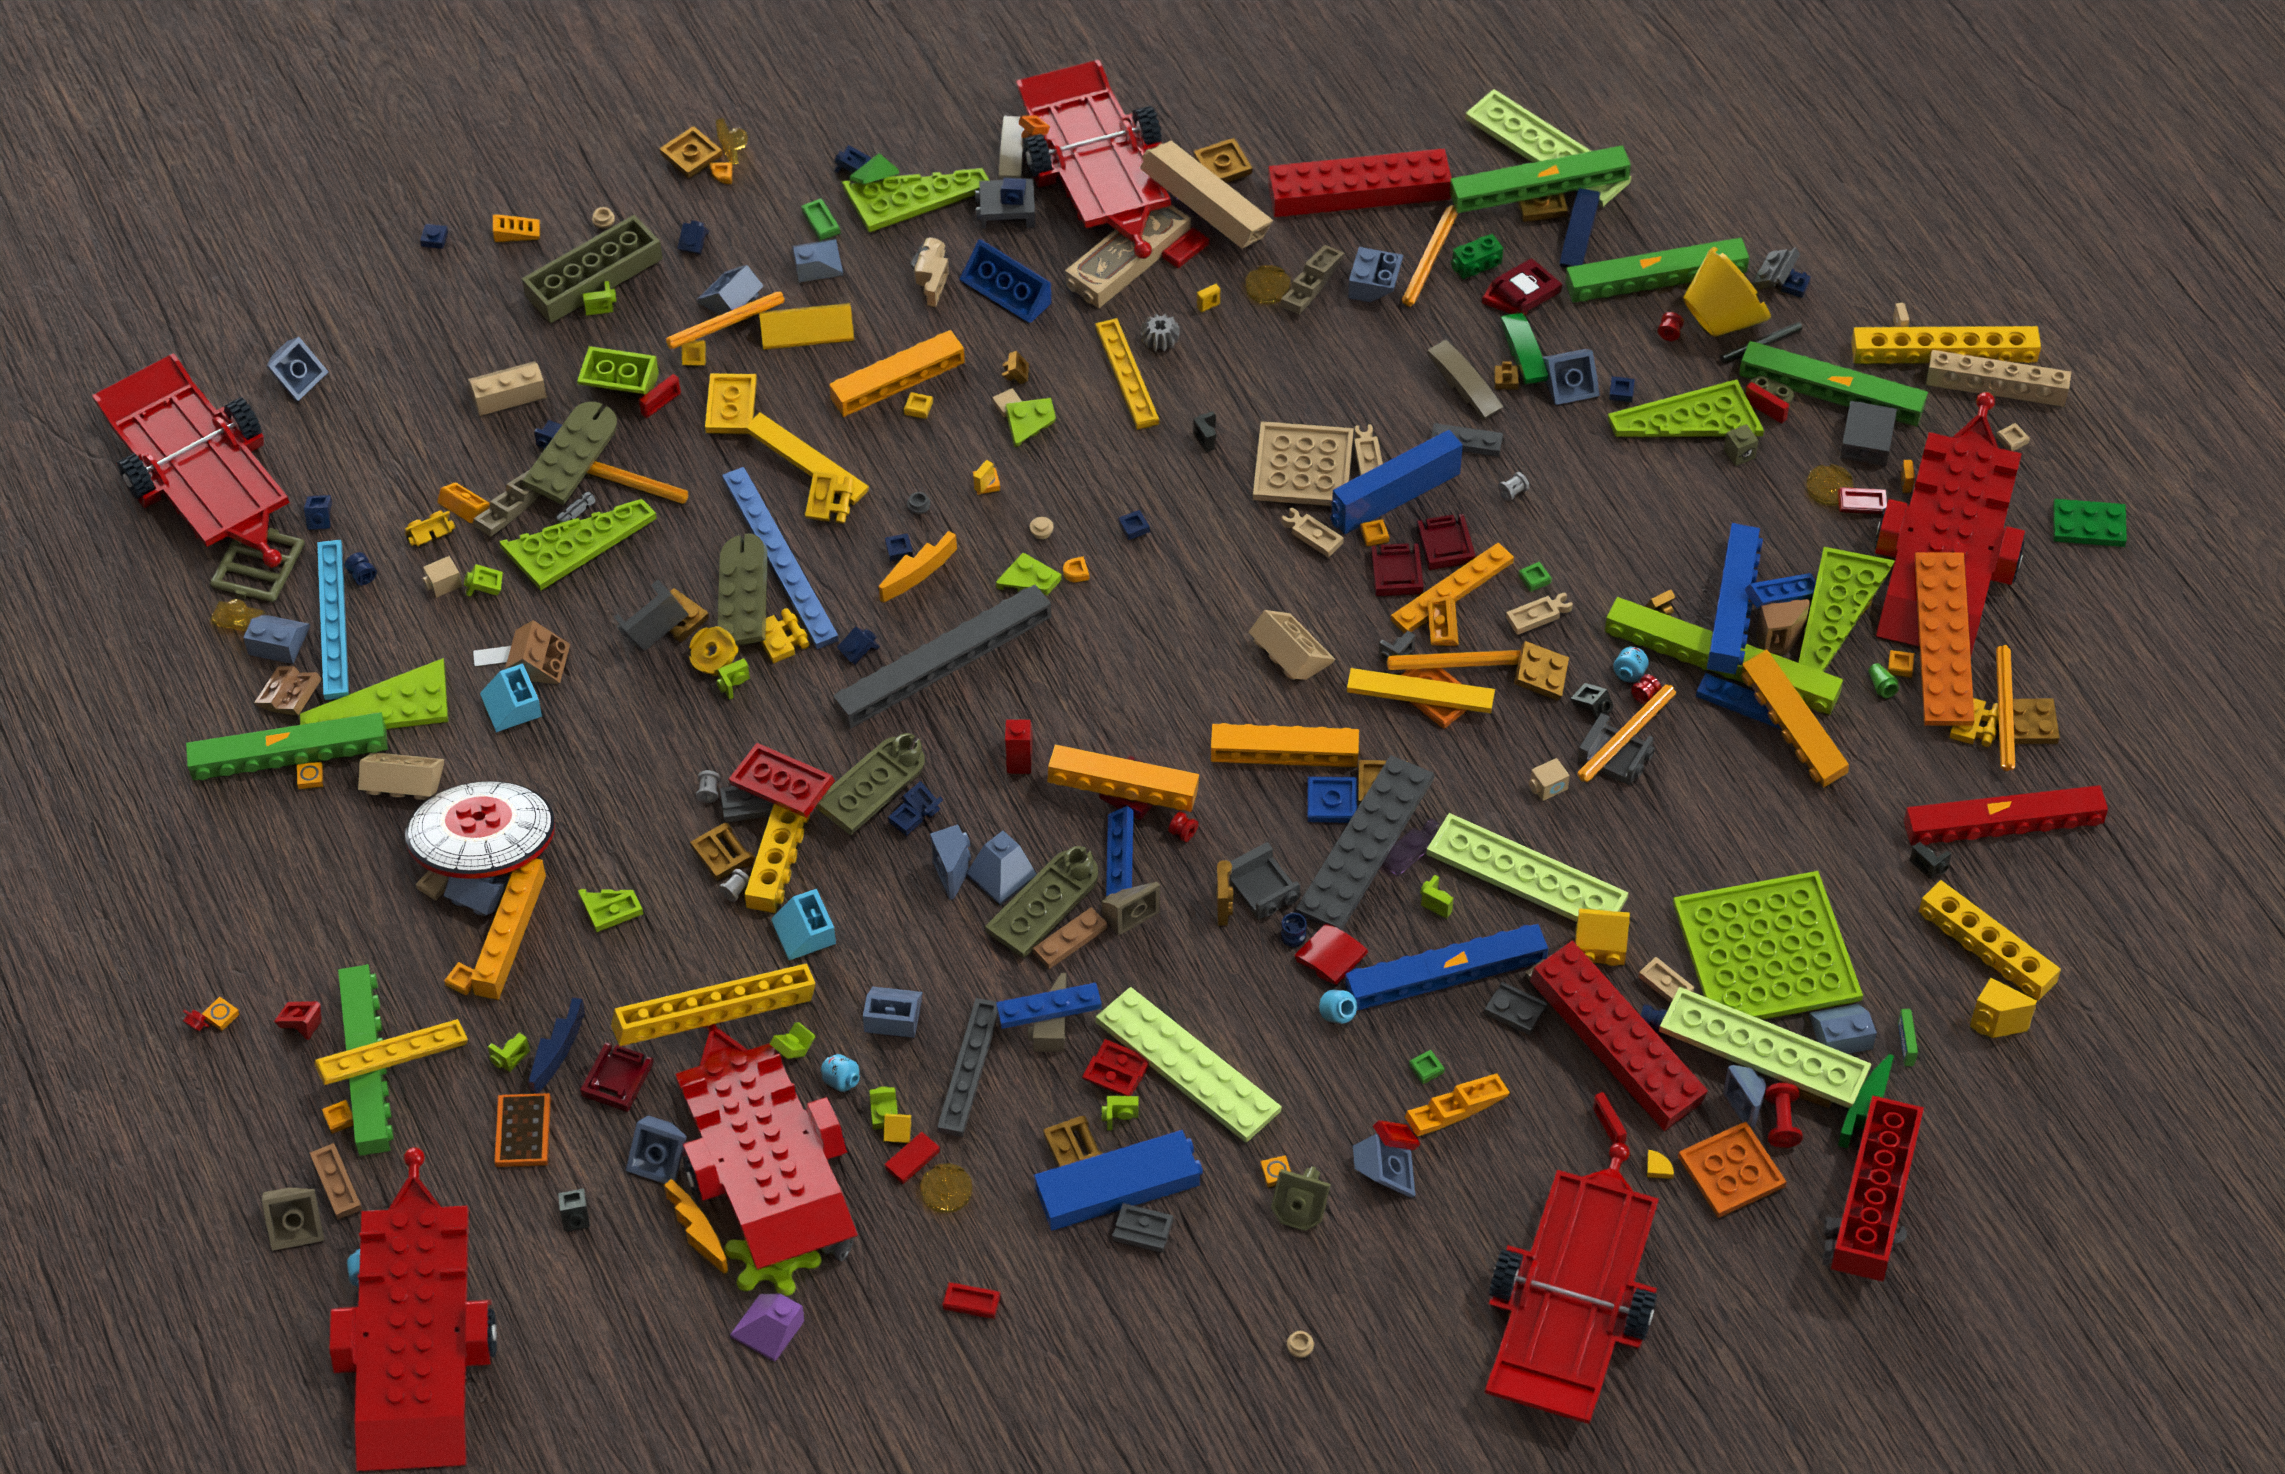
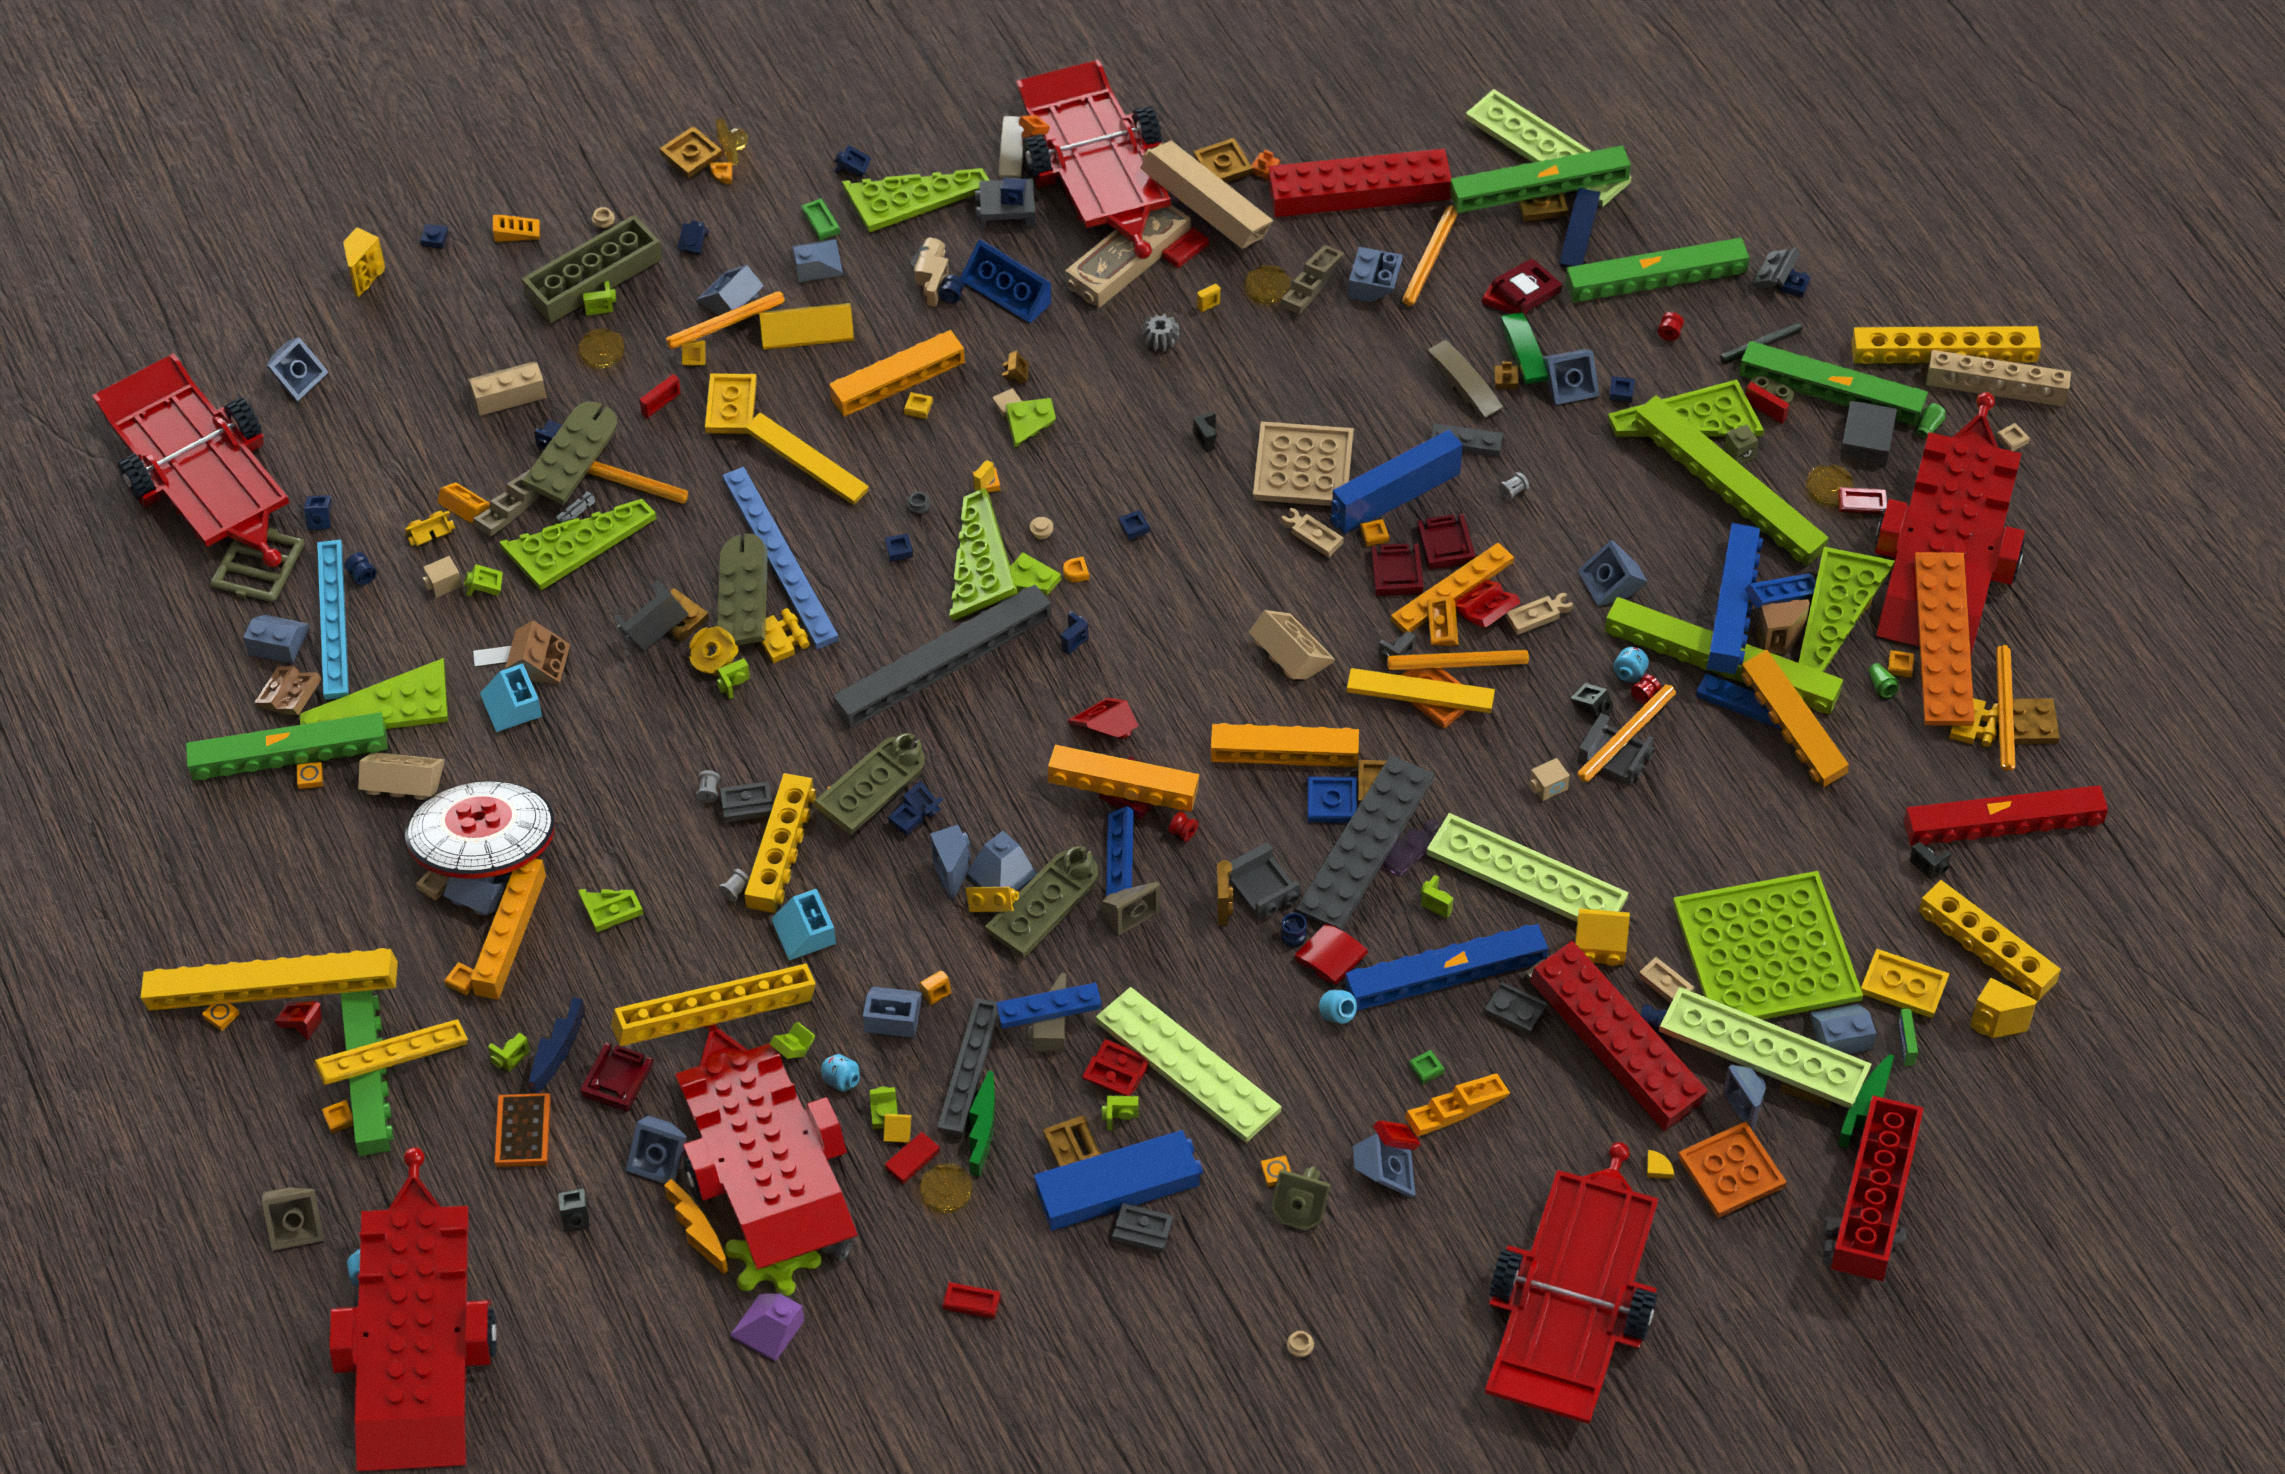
red plate [183,1009,209,1032] -> none
clear yellow tile [210,599,265,632] -> none
medium nougat plate [310,1143,362,1220] -> none
lime slope [577,346,659,394] -> none
pearl gold plate [690,823,755,881] -> none
red plate [728,743,835,818] -> none
yellow plate [805,471,854,524] -> none
dark blue bracket [837,626,880,665] -> none
bright green slope [850,153,899,184] -> none
light orange slope [878,531,957,603] -> none
red slope [1005,719,1033,774] -> none
medium nougat plate [1033,907,1107,969] -> none
yellow tile [1095,318,1159,430] -> none
tan plate [1354,424,1383,475] -> none
green brick [1451,234,1503,279] -> none
pearl gold plate [1514,641,1569,701] -> none
bright green tile [1518,562,1552,592] -> none
red tile [1593,1092,1627,1144] -> none
pearl gold tile [1645,590,1676,616] -> none
yellow cone [1683,247,1771,337] -> none
red hose [1765,1083,1803,1148] -> none
tan tile [1893,303,1910,327] -> none
light orange tile [1900,460,1915,493] -> none
green plate [2053,499,2127,547] -> none
none -> yellow brick [141,948,398,1011]
none -> yellow slope [343,227,385,297]
none -> clear yellow tile [579,328,625,368]
none -> light orange brick [918,970,951,1005]
none -> dark blue wheel [938,275,965,303]
none -> lime wing [949,488,1018,621]
none -> yellow hinge [965,887,1019,912]
none -> green slope [969,1071,996,1177]
none -> dark blue bracket [1061,612,1089,655]
none -> red slope [1068,697,1138,739]
none -> orange tile [1252,150,1280,179]
none -> red slope [1455,580,1521,628]
none -> sand blue slope [1578,540,1648,607]
none -> lime brick [1635,395,1829,567]
none -> yellow plate [1861,948,1949,1019]
none -> bright green cone [1916,403,1946,439]

